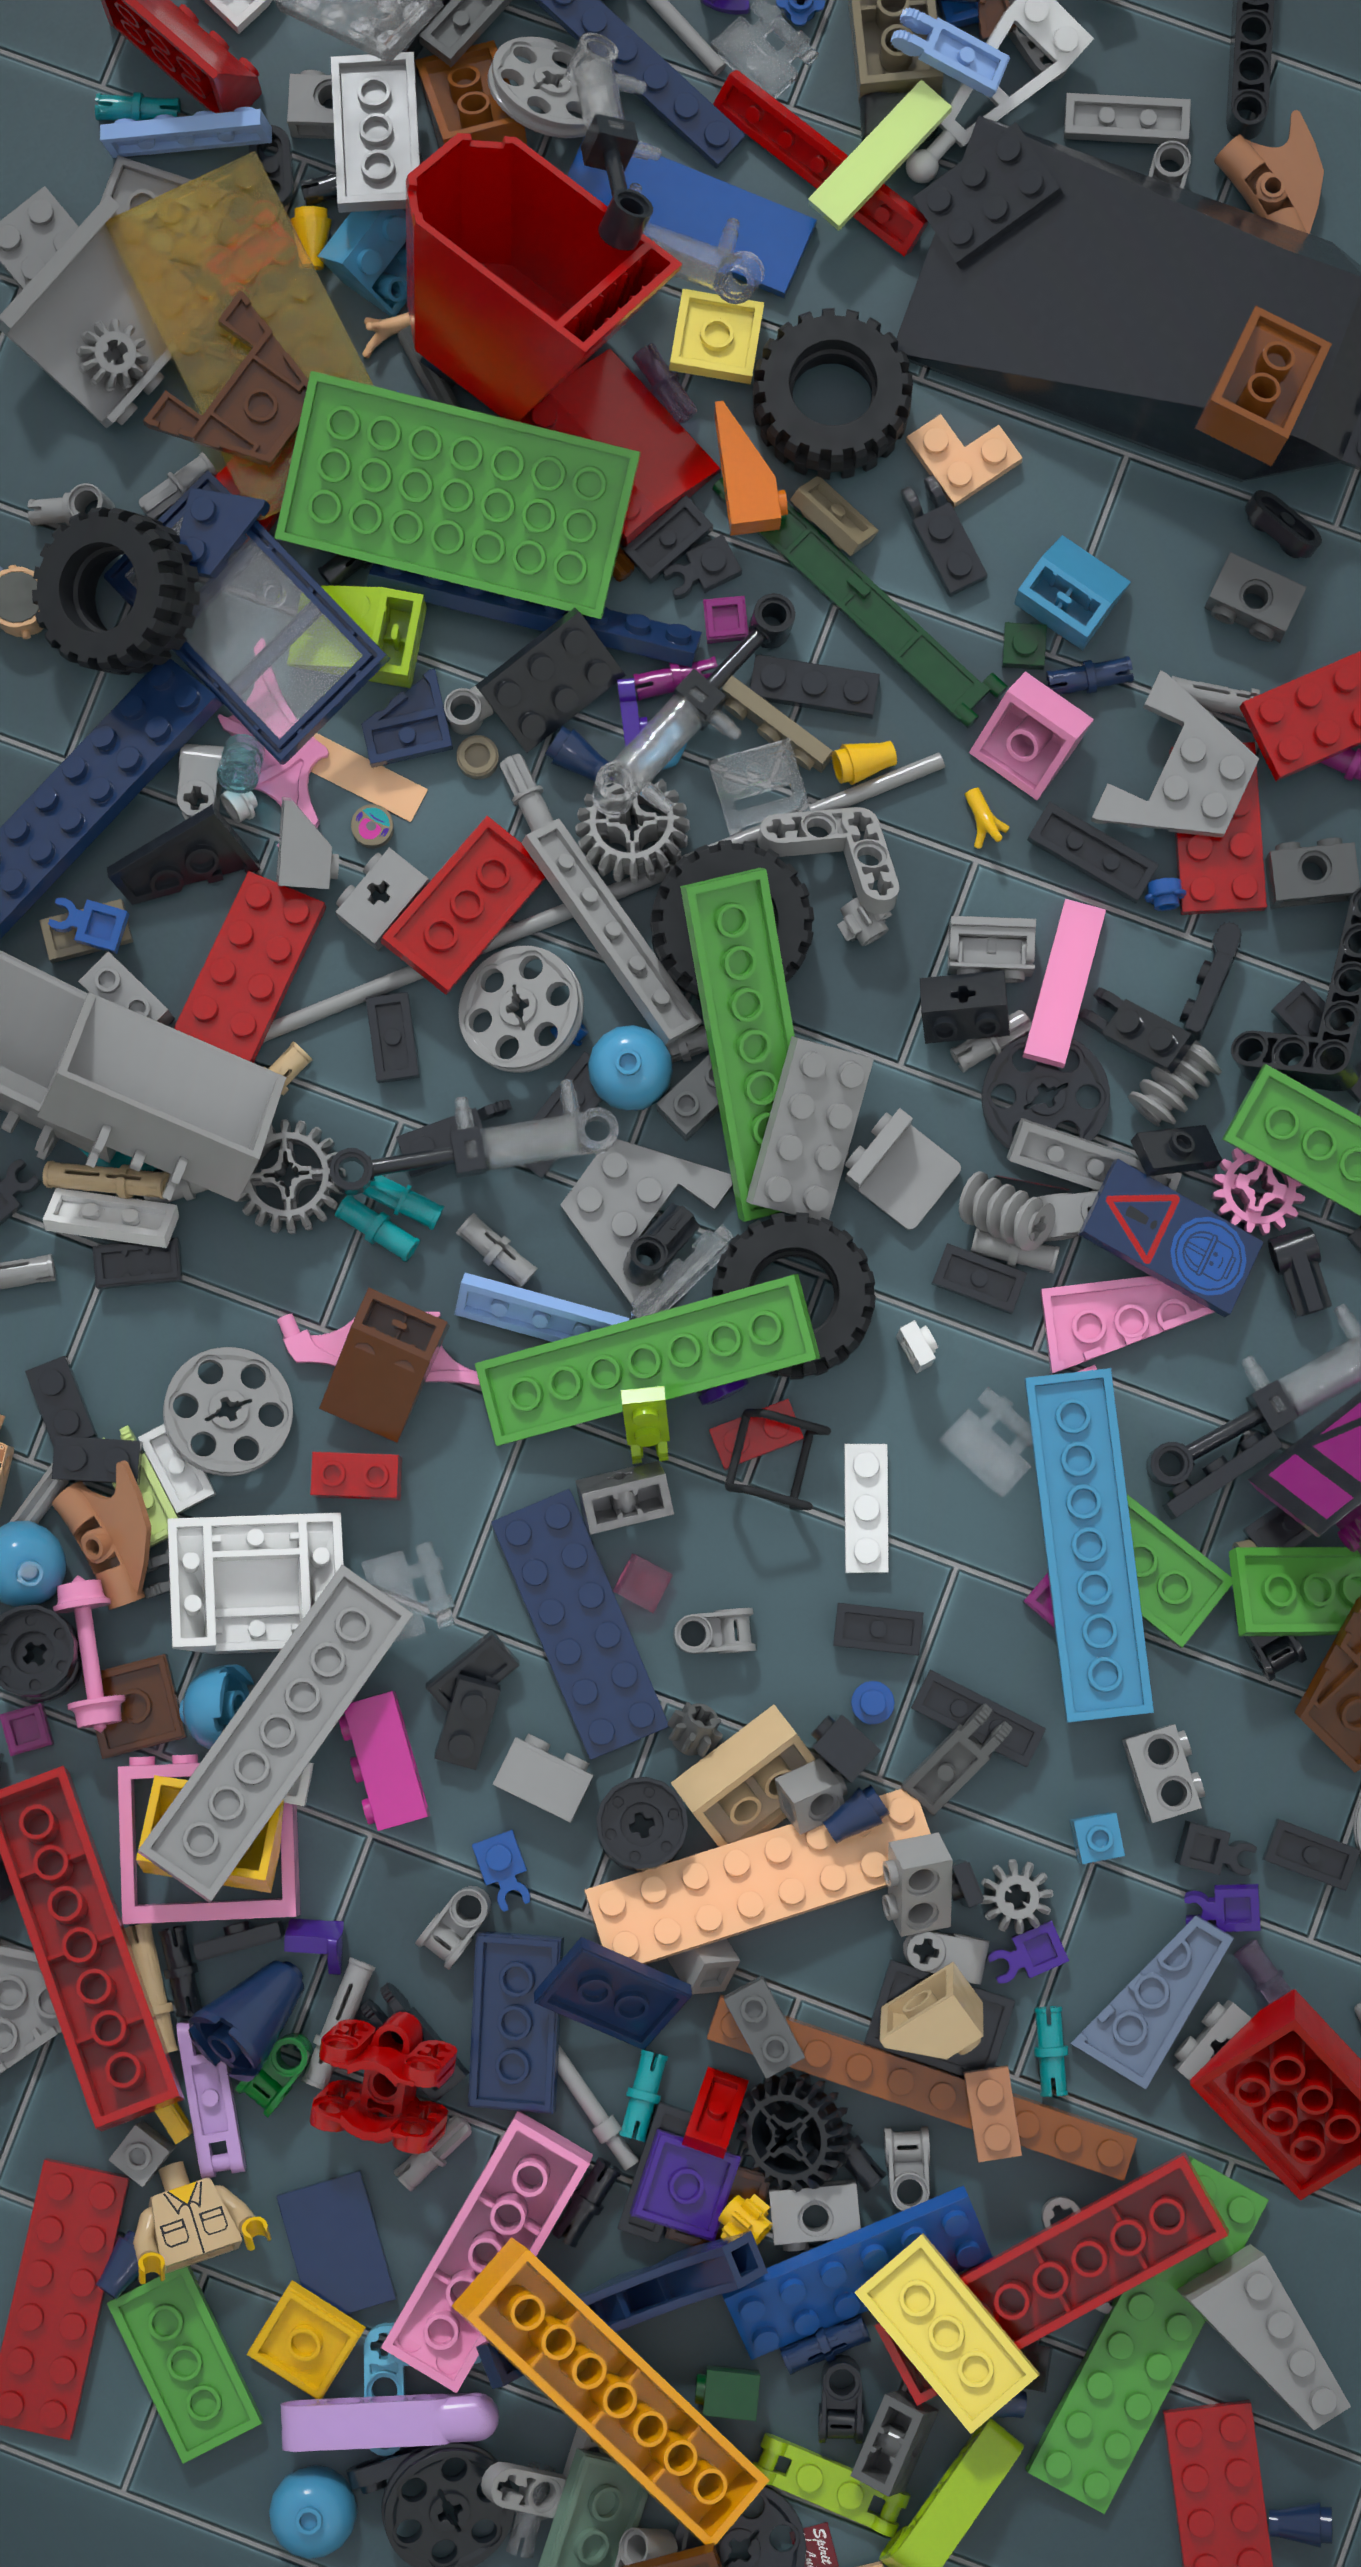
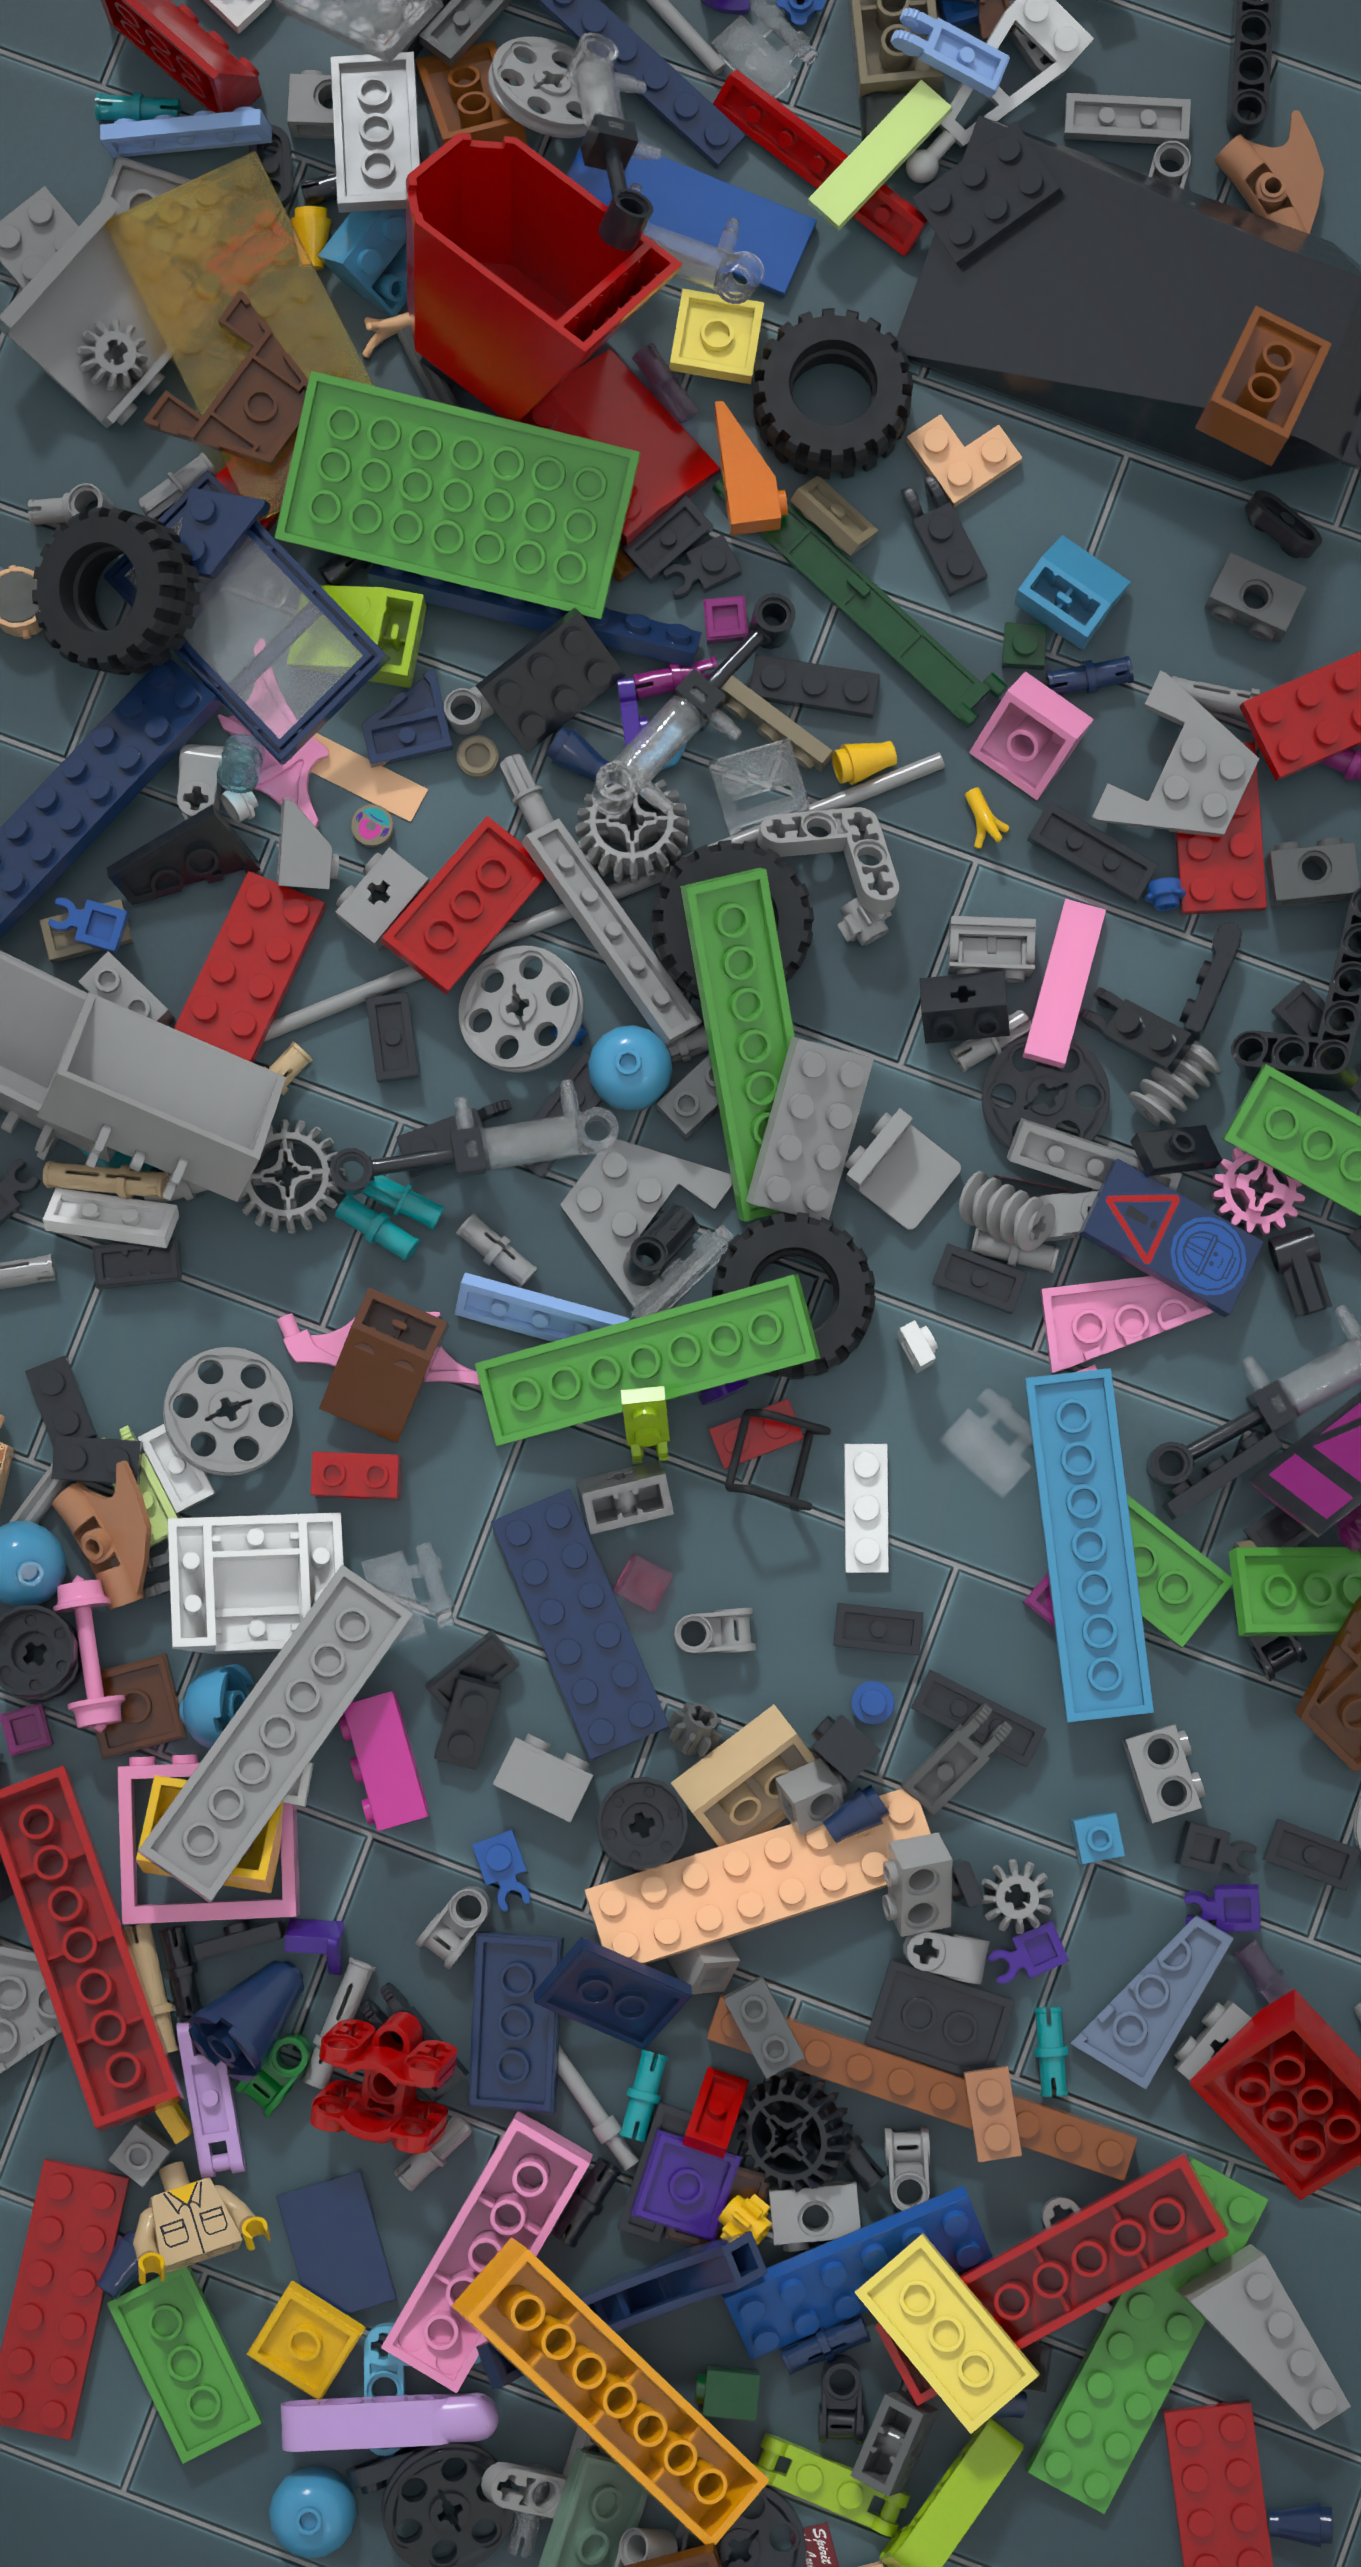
tan slope [880,1962,983,2060] -> none

